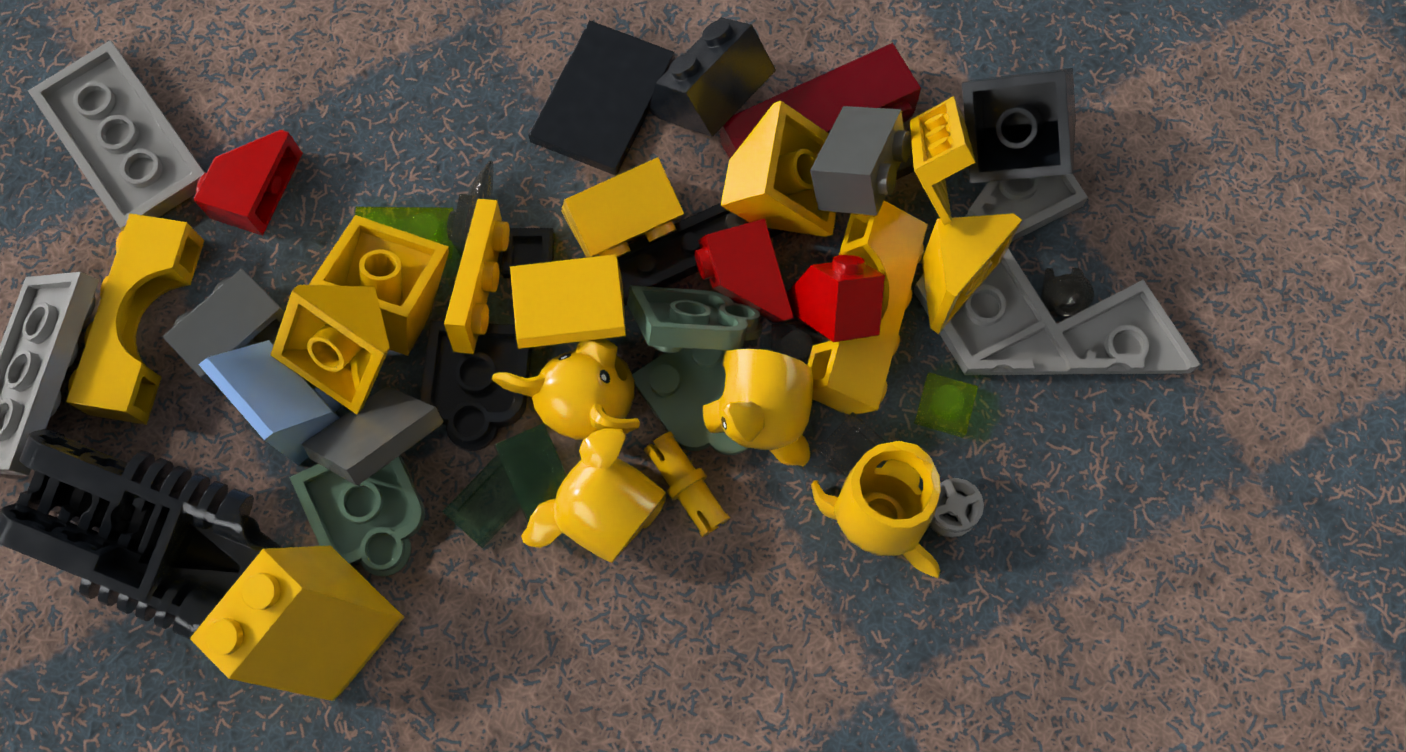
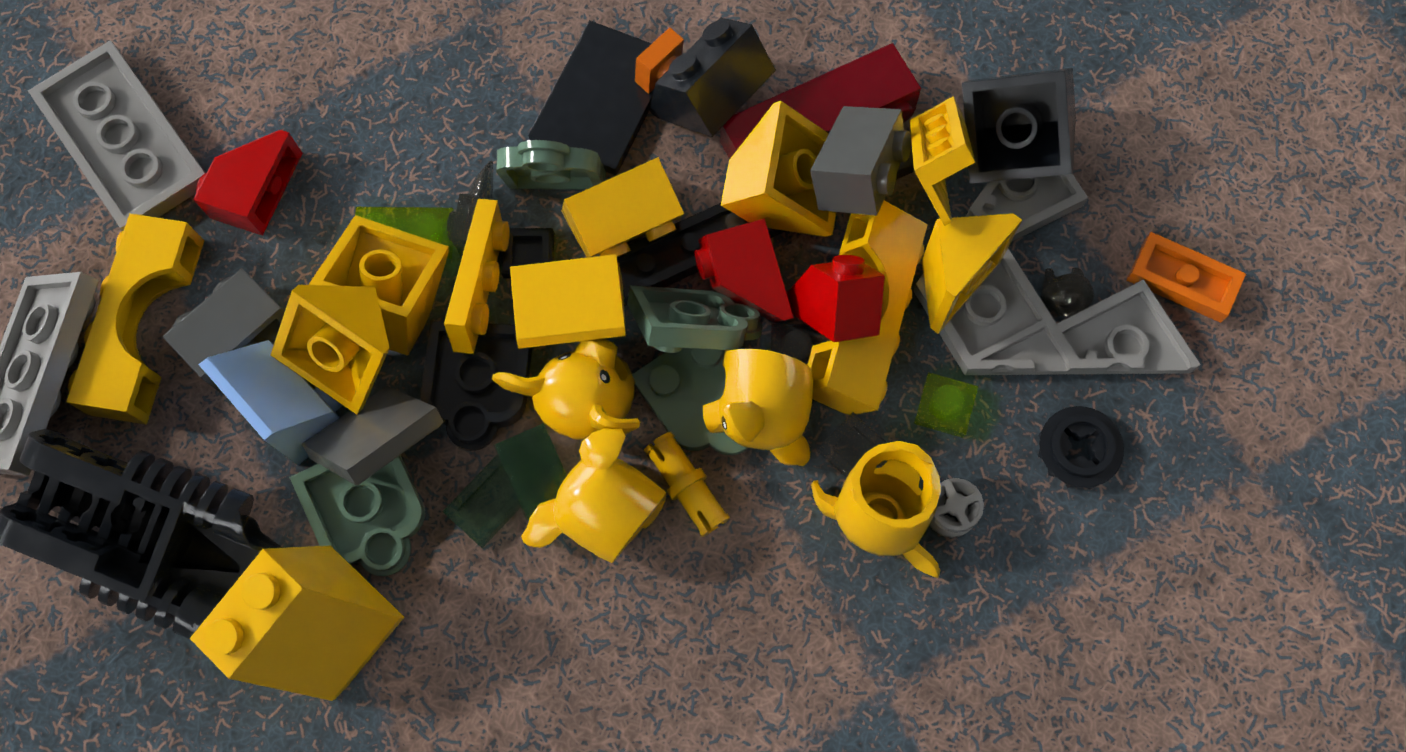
none -> sand green plate [496,140,606,190]
none -> orange plate [635,27,684,94]
none -> black gear [1038,406,1124,490]
none -> orange plate [1126,232,1246,323]

